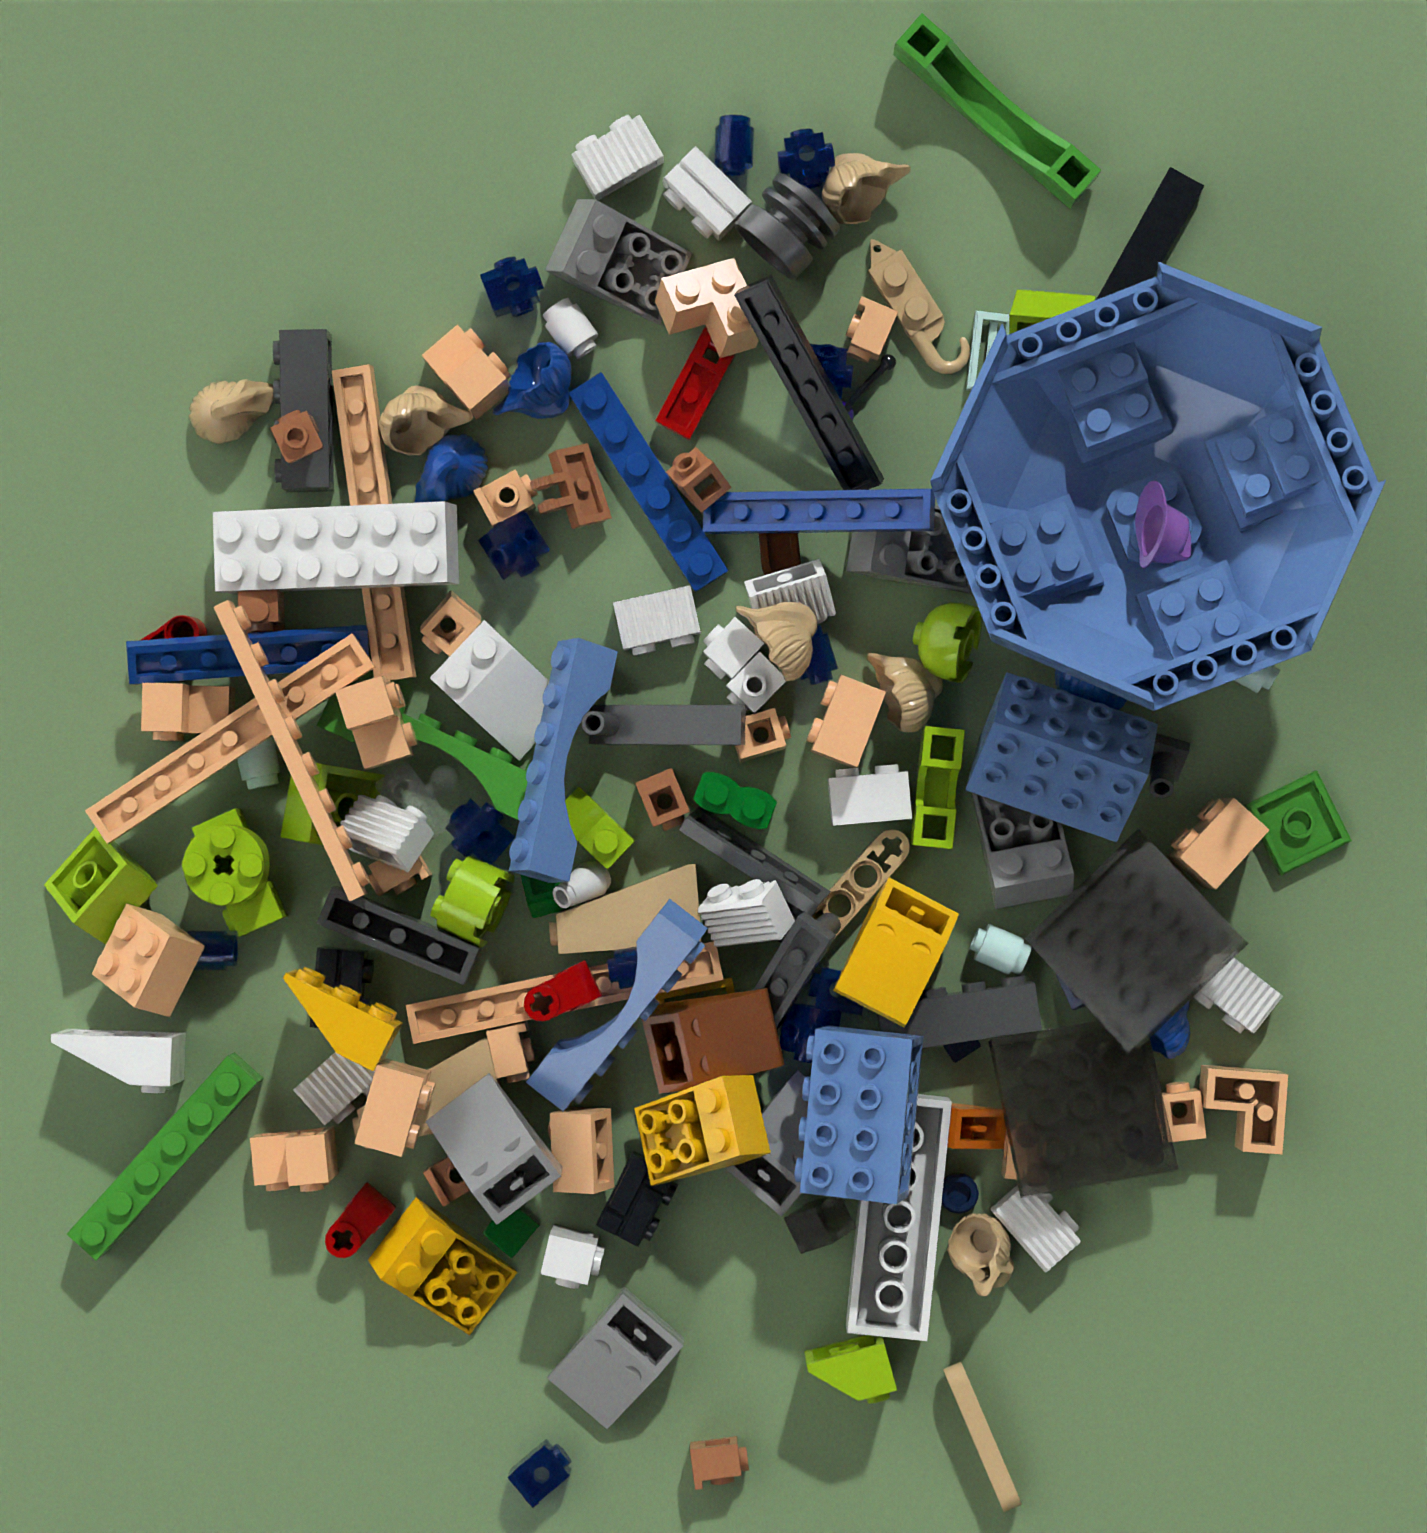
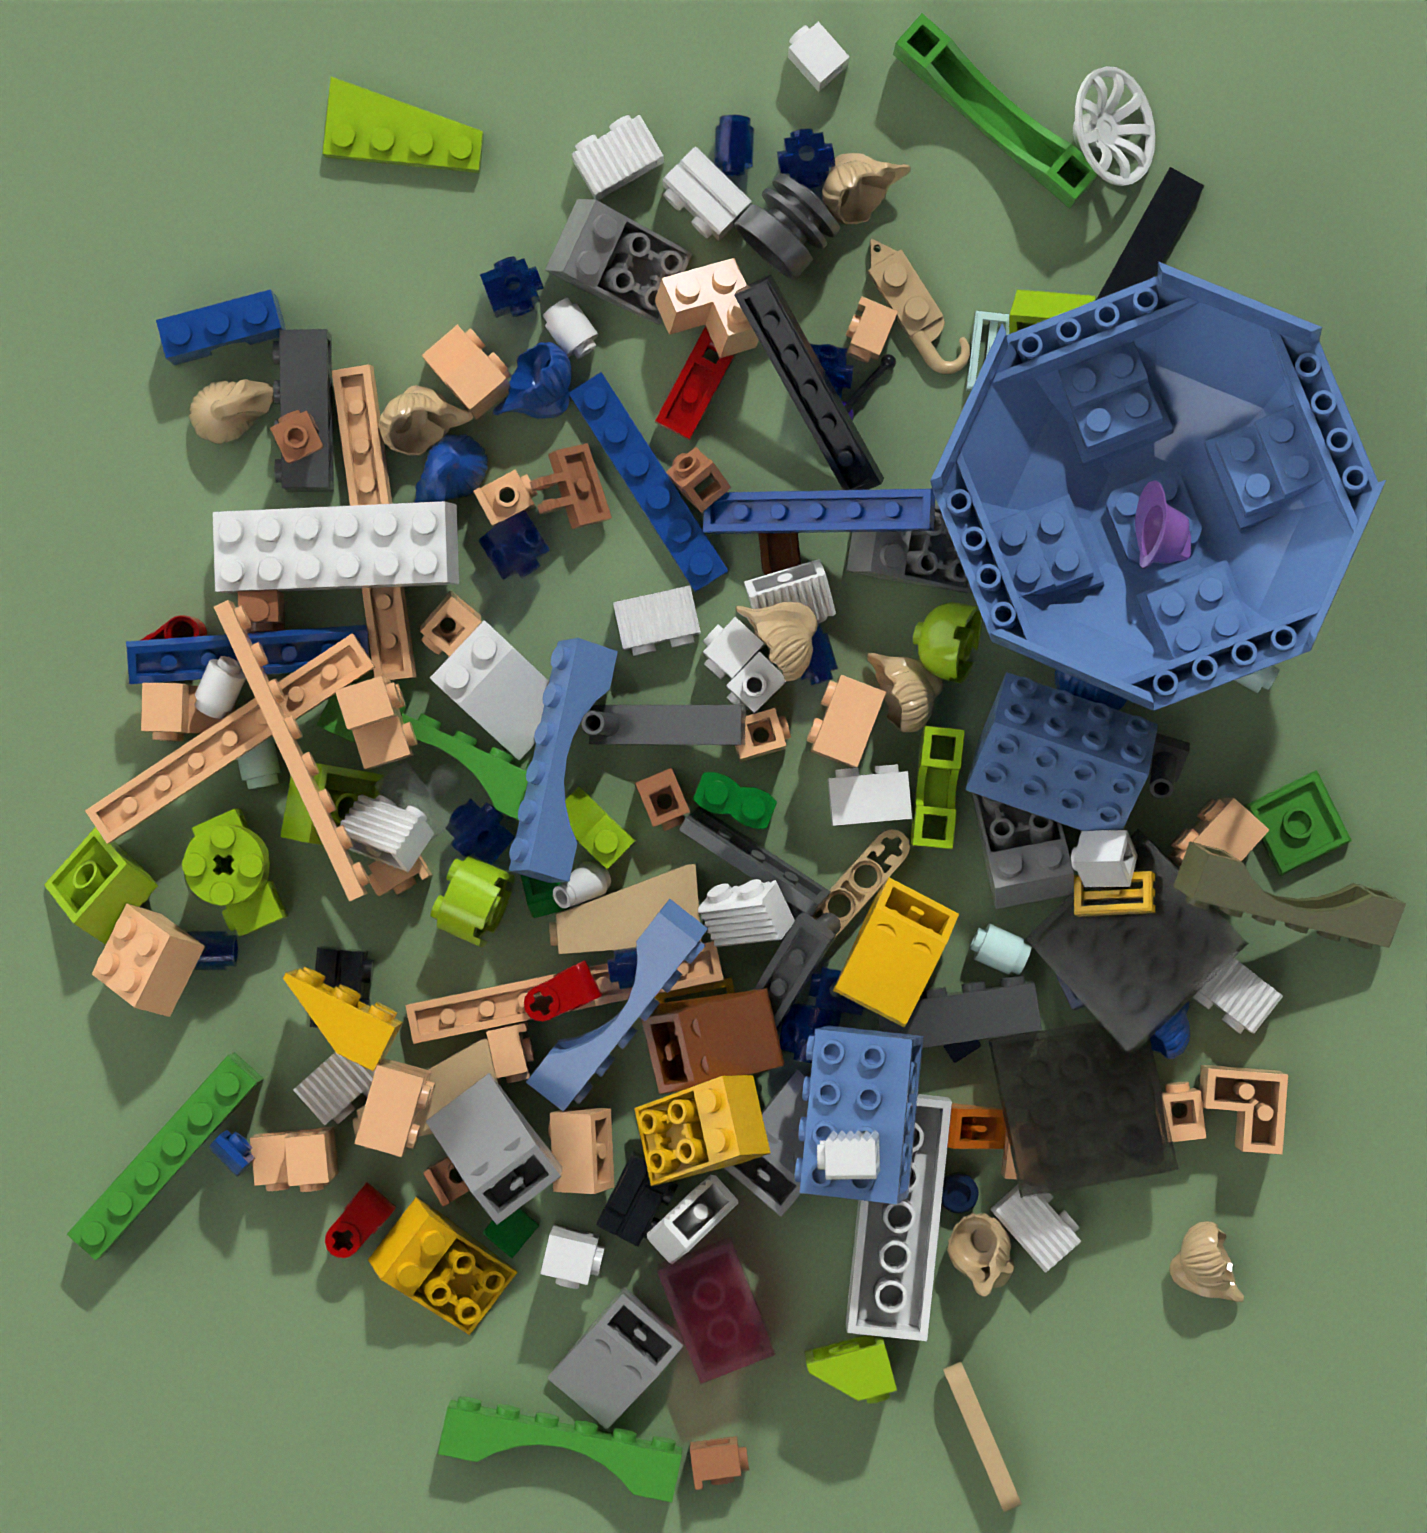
white slope [51,1029,186,1093] -> none
dark grey brick [316,886,482,985] -> none
clear blue brick [507,1439,572,1508] -> none
clear smoke brick [784,1196,856,1254] -> none
none -> blue arch [156,289,286,365]
none -> white brick [195,656,246,719]
none -> blue slope [209,1130,255,1177]
none -> lime wing [322,76,484,173]
none -> bright green arch [438,1396,682,1503]
none -> white brick [647,1175,738,1264]
none -> clear pink brick [657,1236,775,1384]
none -> white brick [788,21,850,92]
none -> white brick [817,1130,880,1180]
none -> white brick [1071,830,1138,887]
none -> white wheel [1073,66,1155,186]
none -> yellow tile [1074,871,1155,917]
none -> tan hair [1169,1221,1244,1302]
none -> olive arch [1173,841,1406,949]

